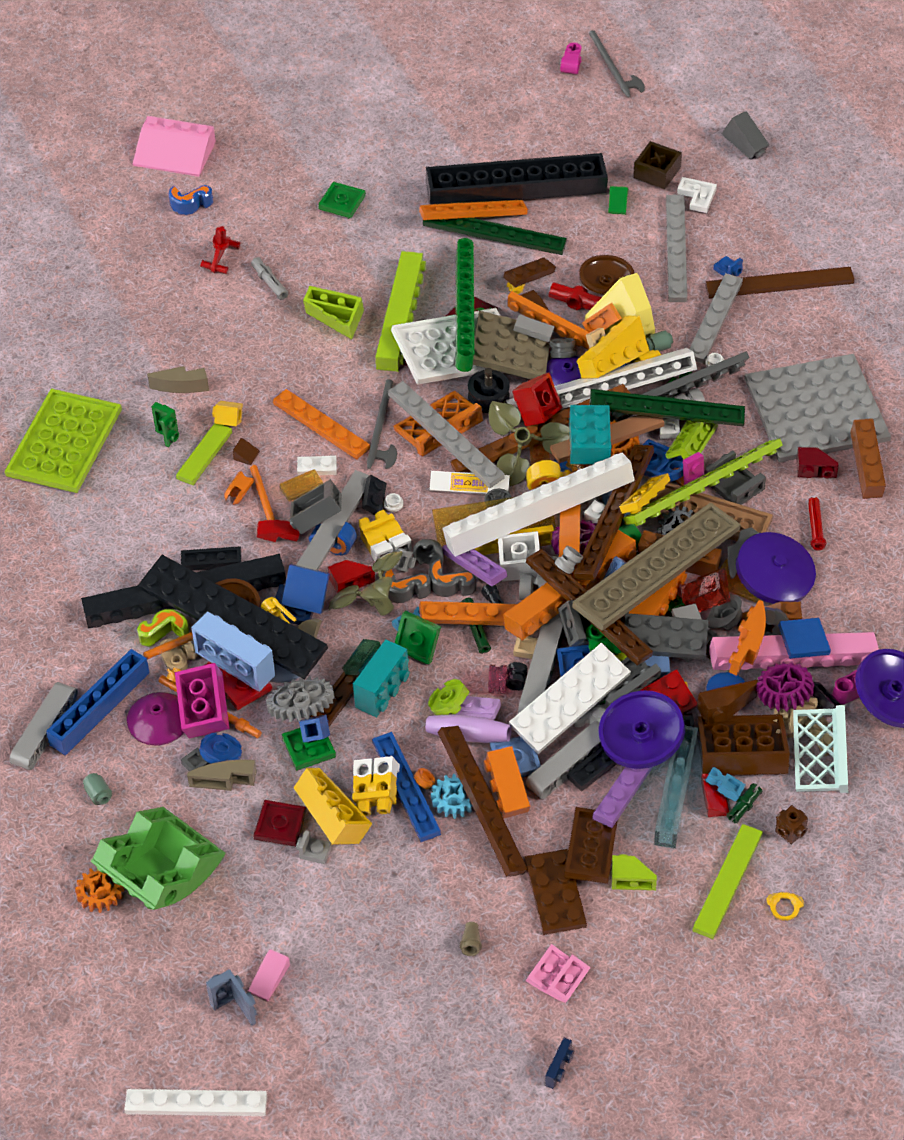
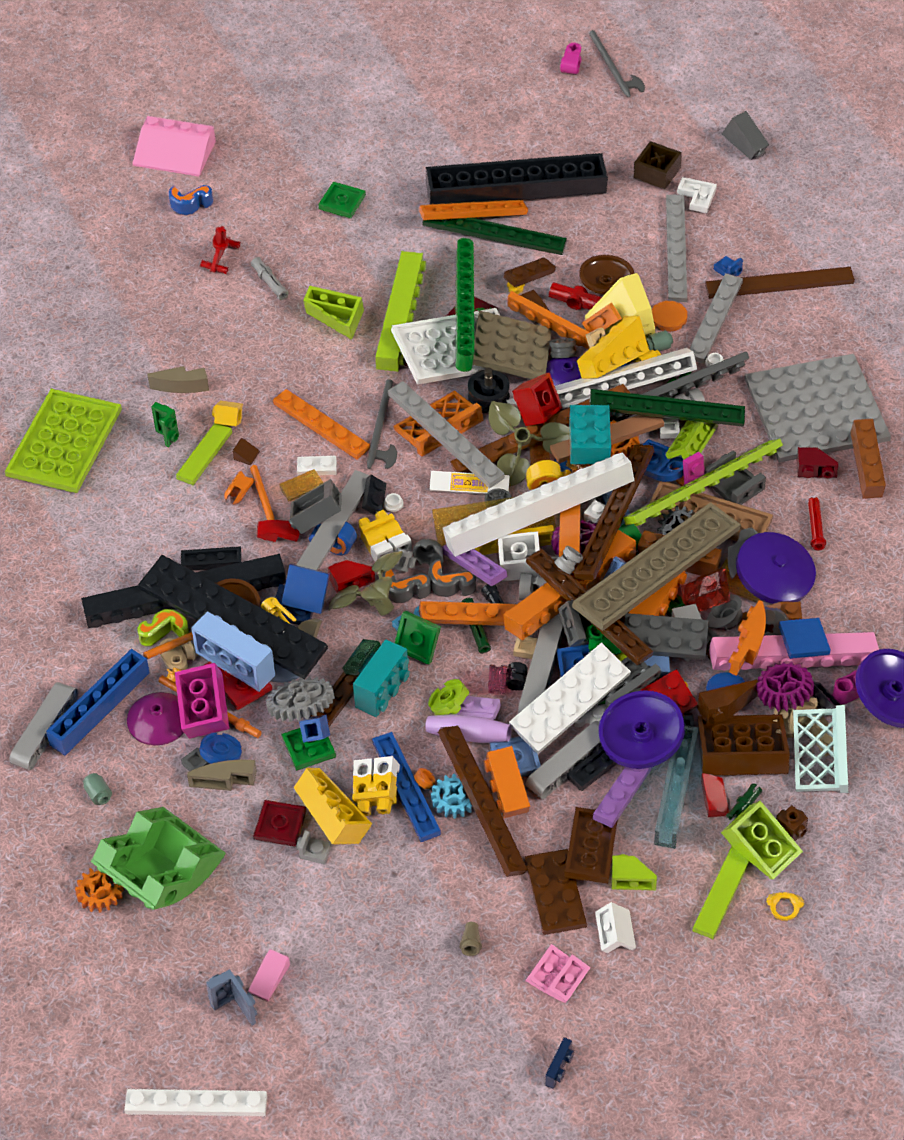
light grey tile [513,314,555,342] -> none
green slope [608,186,629,215] -> none
yellow plate [619,473,671,514] -> none
dark azure plate [705,767,746,802] -> none
none -> white panel [595,902,636,953]
none -> orange tile [651,301,688,332]
none -> lime slope [721,801,803,880]

